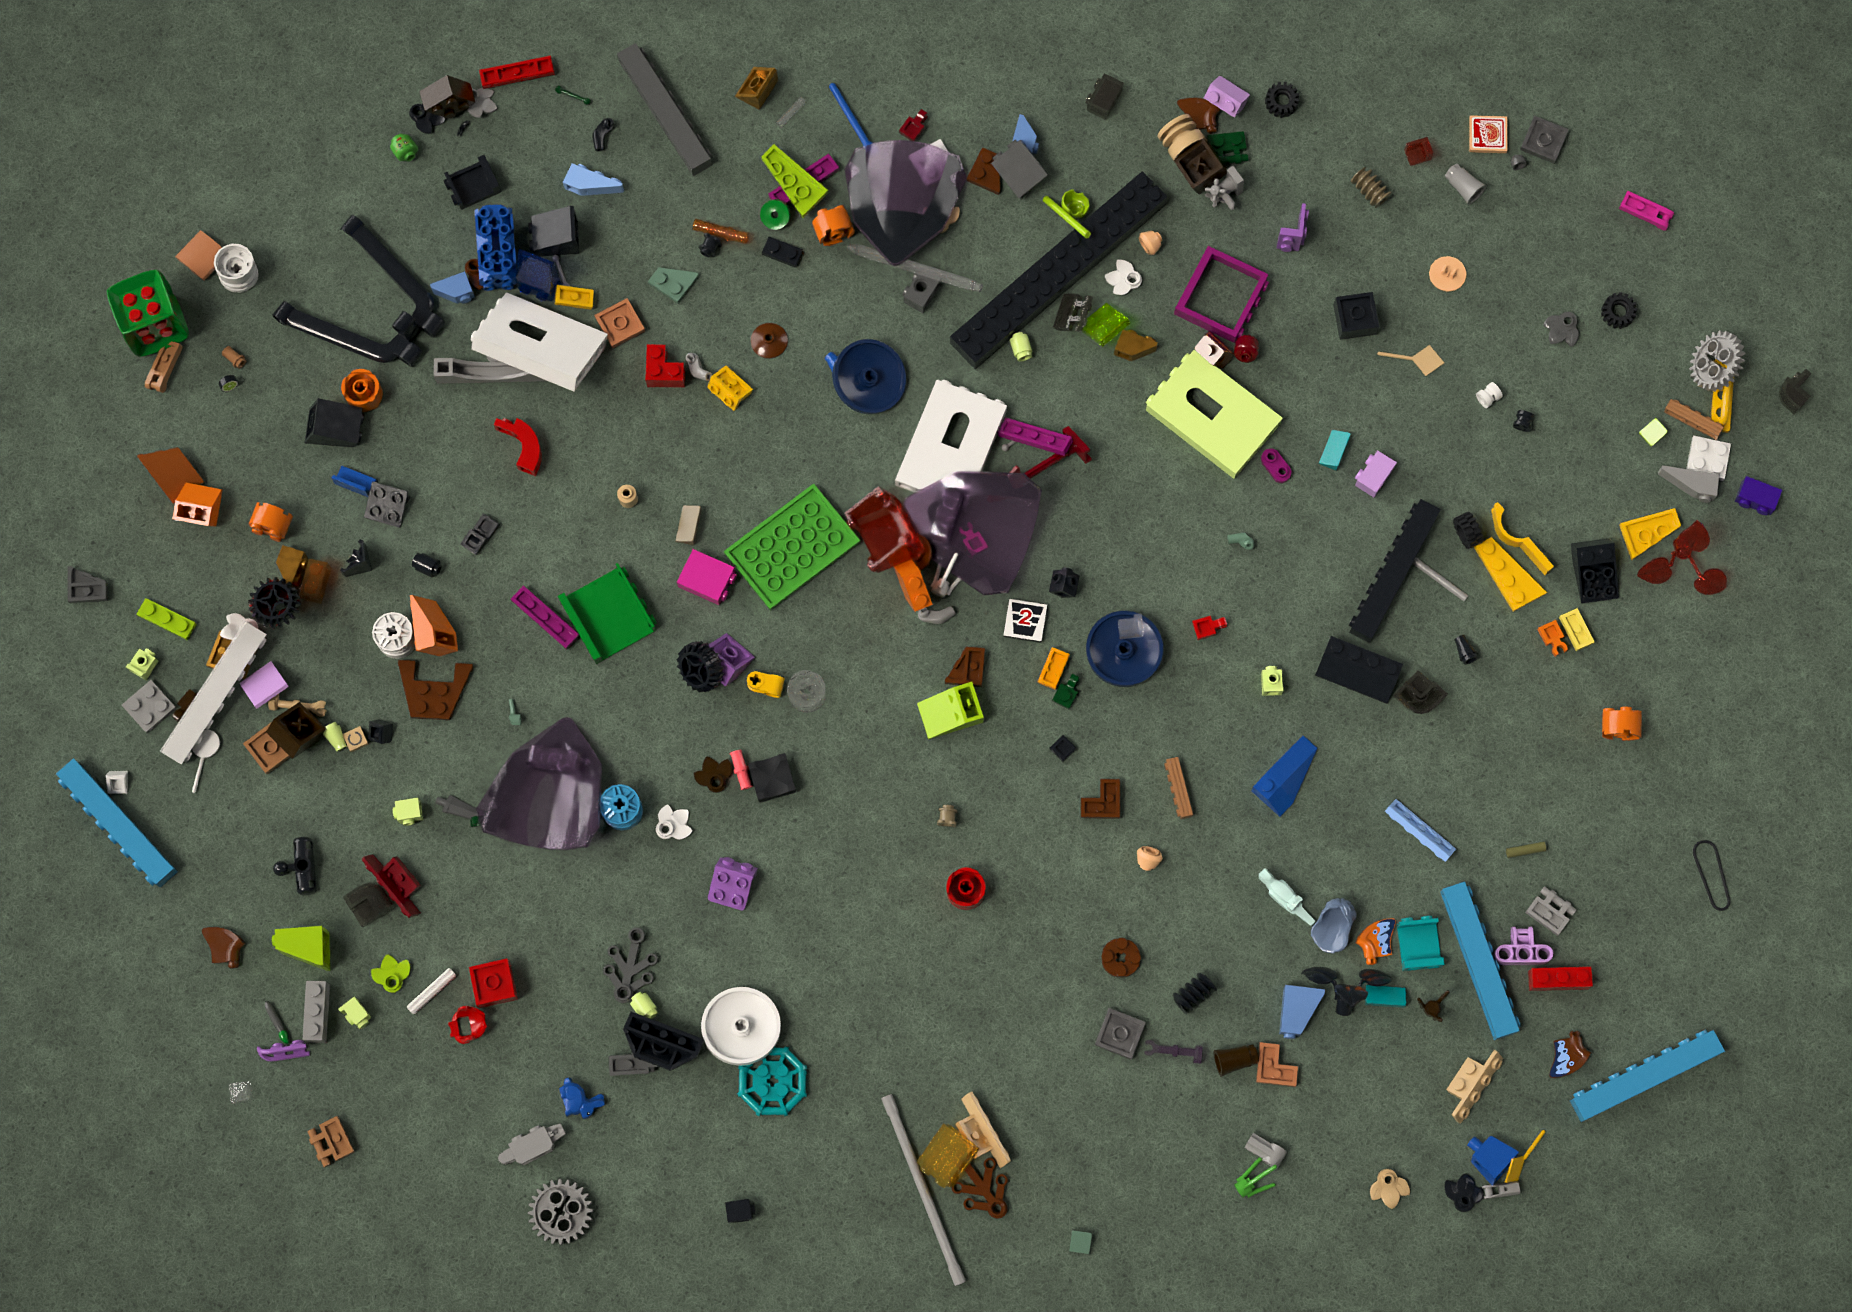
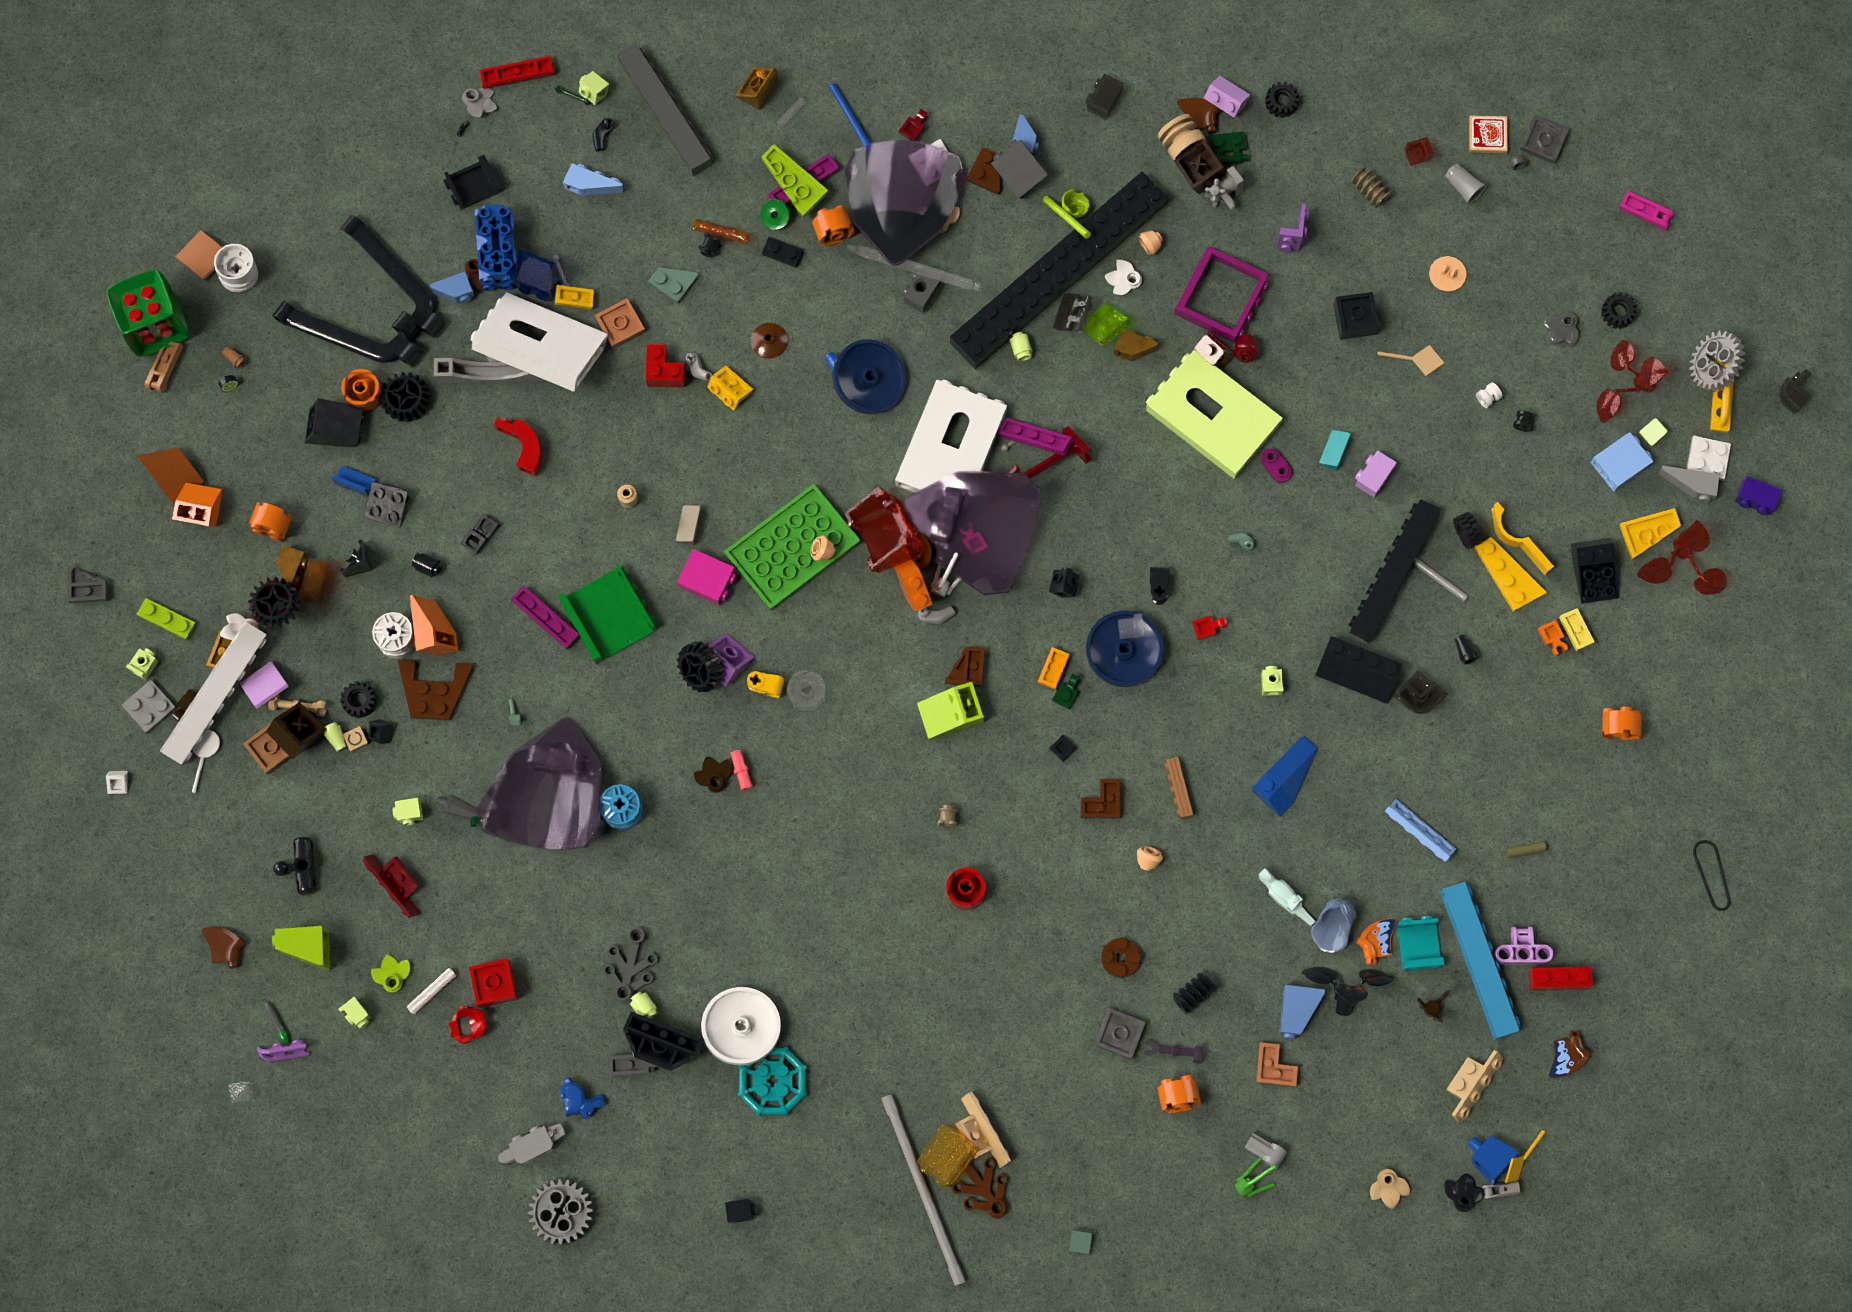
dark azure brick [56,758,178,887] -> none
light grey brick [302,981,330,1043] -> none
medium nougat plate [308,1116,355,1168] -> none
clear smoke brick [343,883,397,927] -> none
bright green head [390,134,418,162] -> none
black plate [409,103,445,134] -> none
dark brown brick [419,75,476,119] -> none
slope [528,206,579,257] -> none
white plate [656,805,692,840] -> none
medium lavender bracket [708,857,758,910] -> none
black brick [748,753,796,803] -> none
tile [1003,599,1047,643] -> none
dark brown plant [1213,1045,1259,1077] -> none
teal slope [1365,985,1406,1008] -> none
light grey plate [1525,886,1577,936] -> none
dark azure brick [1570,1029,1725,1122] -> none
medium nougat piece [1664,399,1724,440] -> none
none -> black tyre [340,681,377,718]
none -> black gear [379,372,431,422]
none -> yellowish green brick [579,71,609,105]
none -> light nougat cone [811,536,835,561]
none -> black piece [1150,567,1169,605]
none -> orange brick [1157,1075,1201,1114]
none -> light blue brick [1590,432,1653,492]
none -> clear red plant [1596,340,1670,424]

